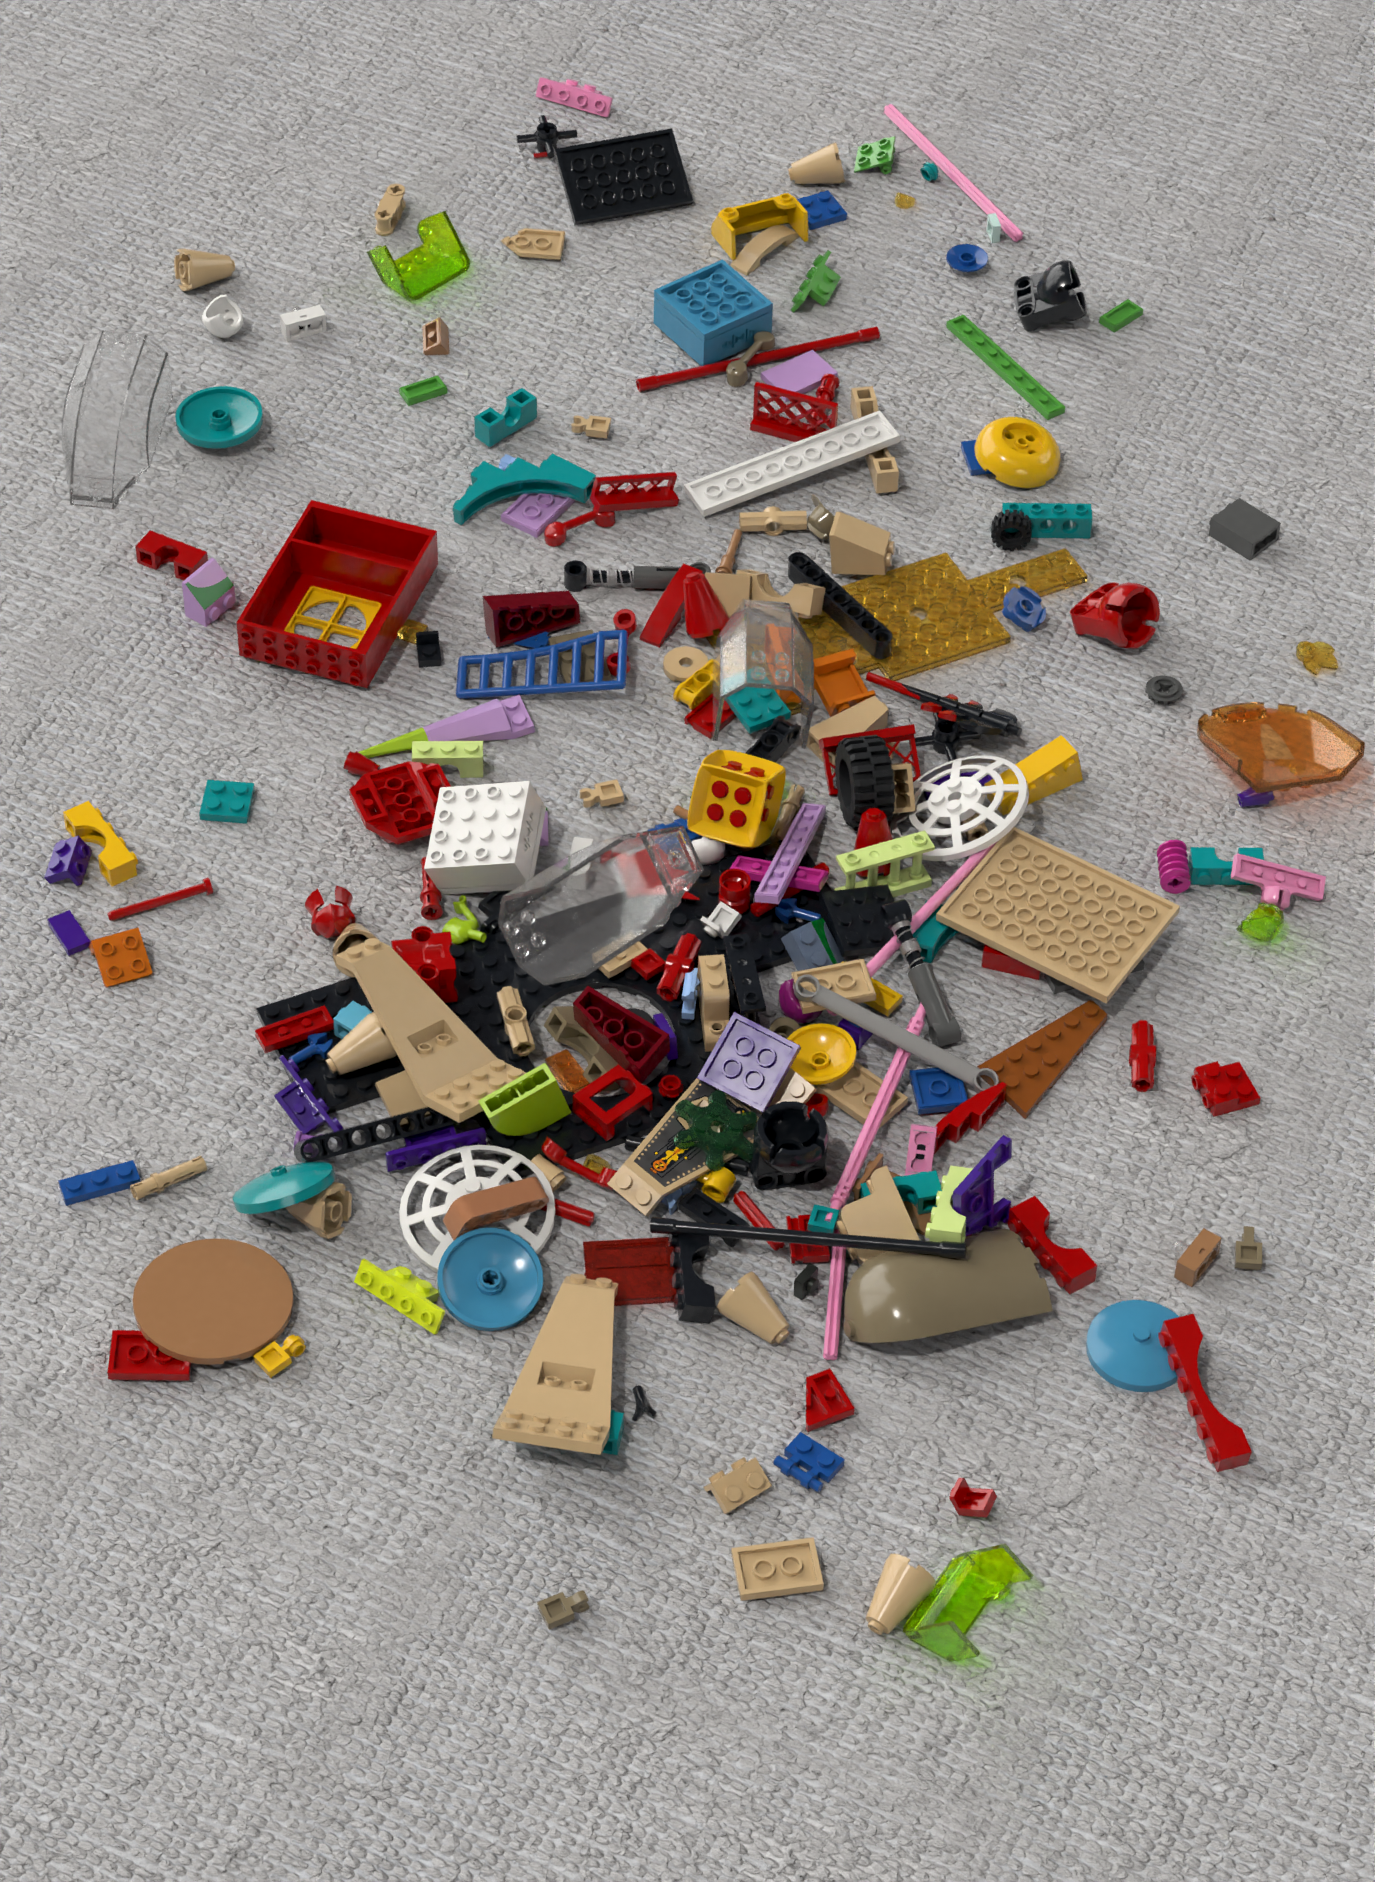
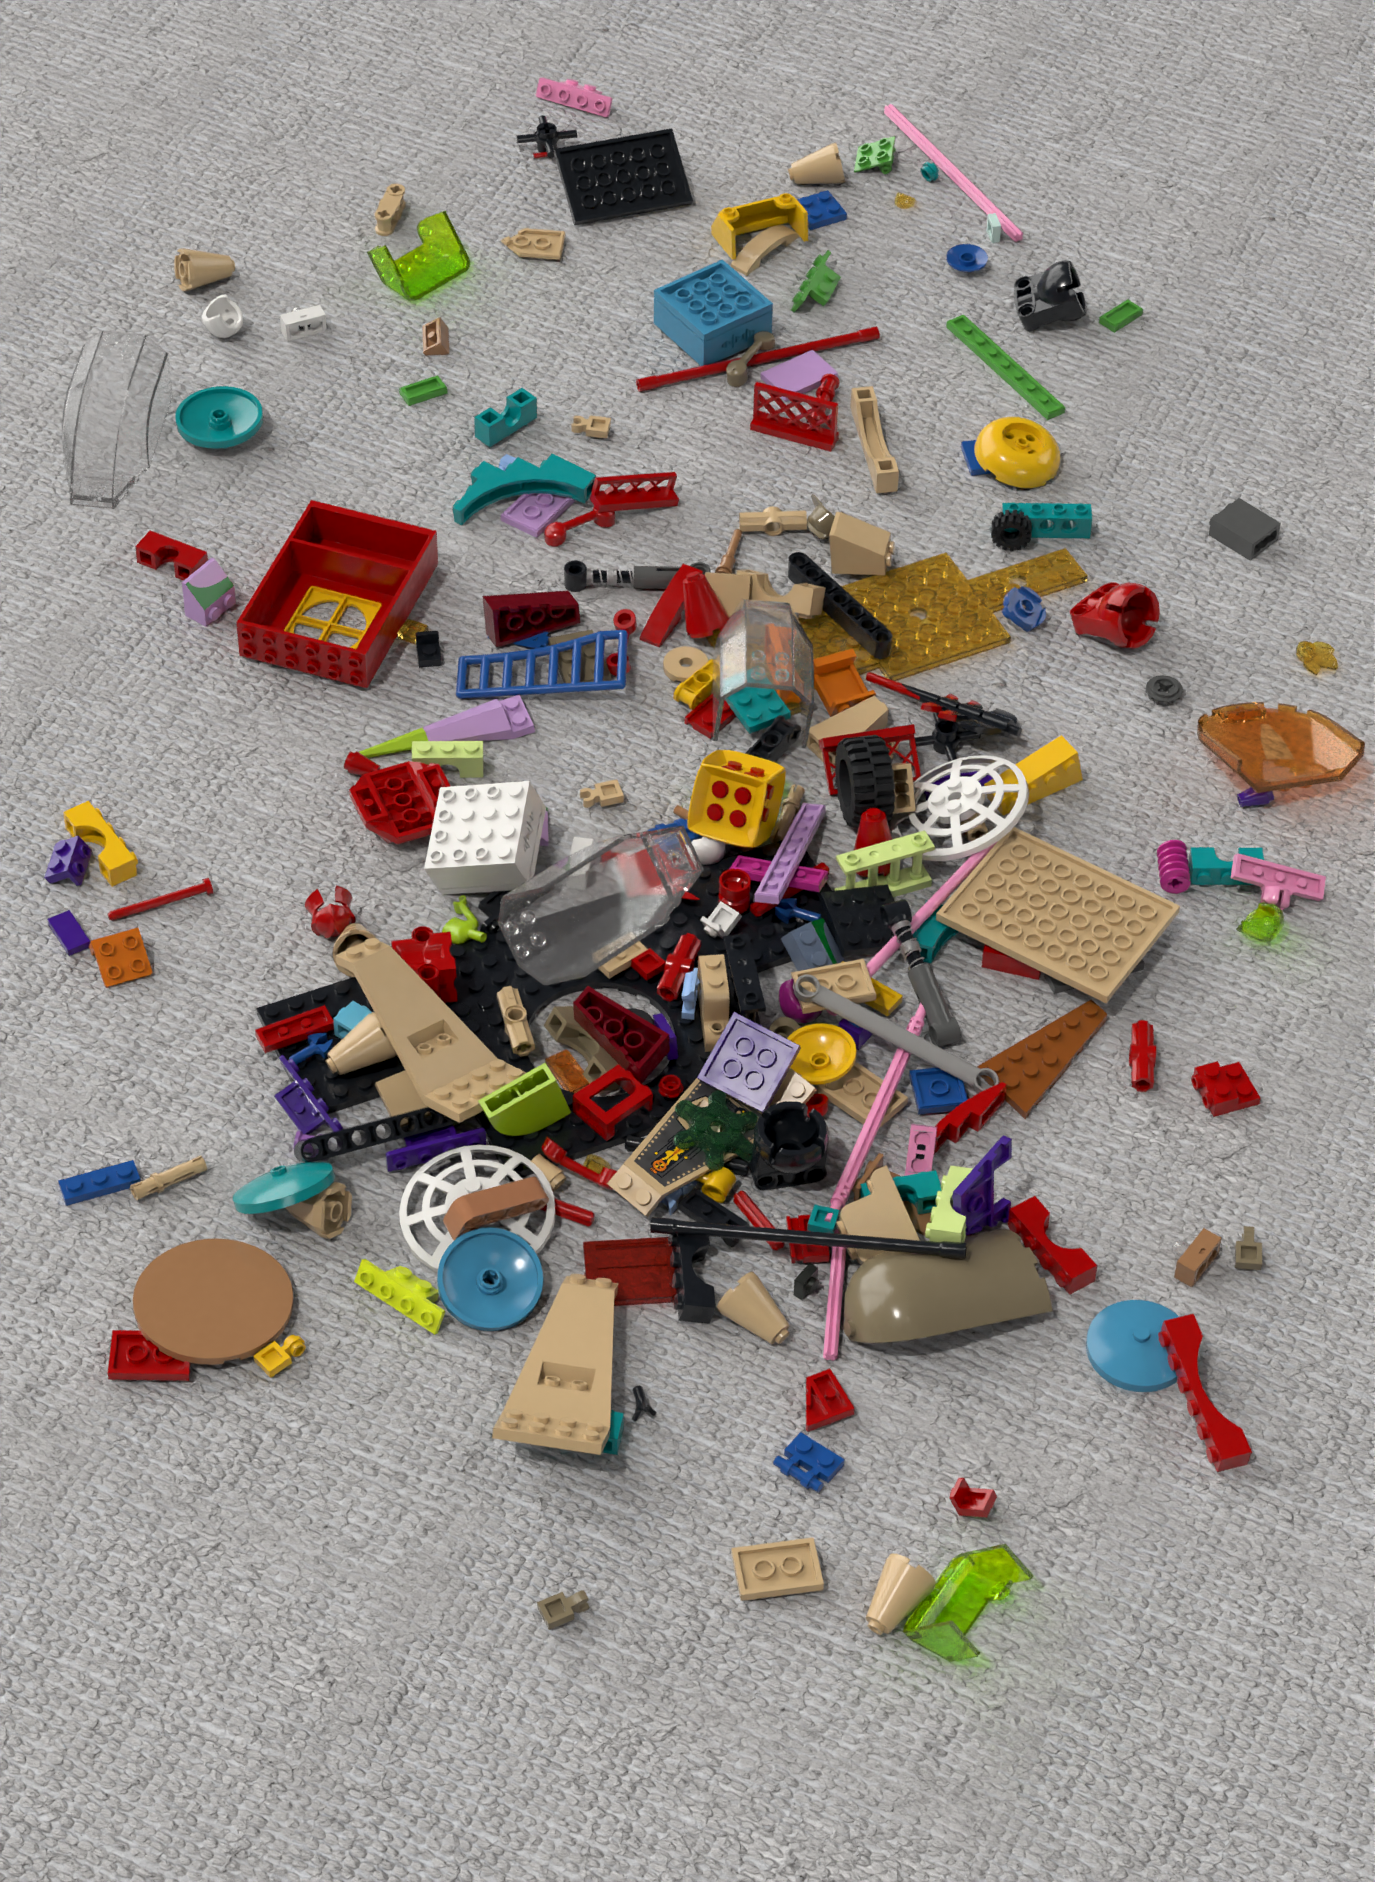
teal plate [199,780,255,824] -> none
red pin [420,856,443,920] -> none
white plate [684,410,900,517] -> none
tan bracket [704,1457,772,1514] -> none

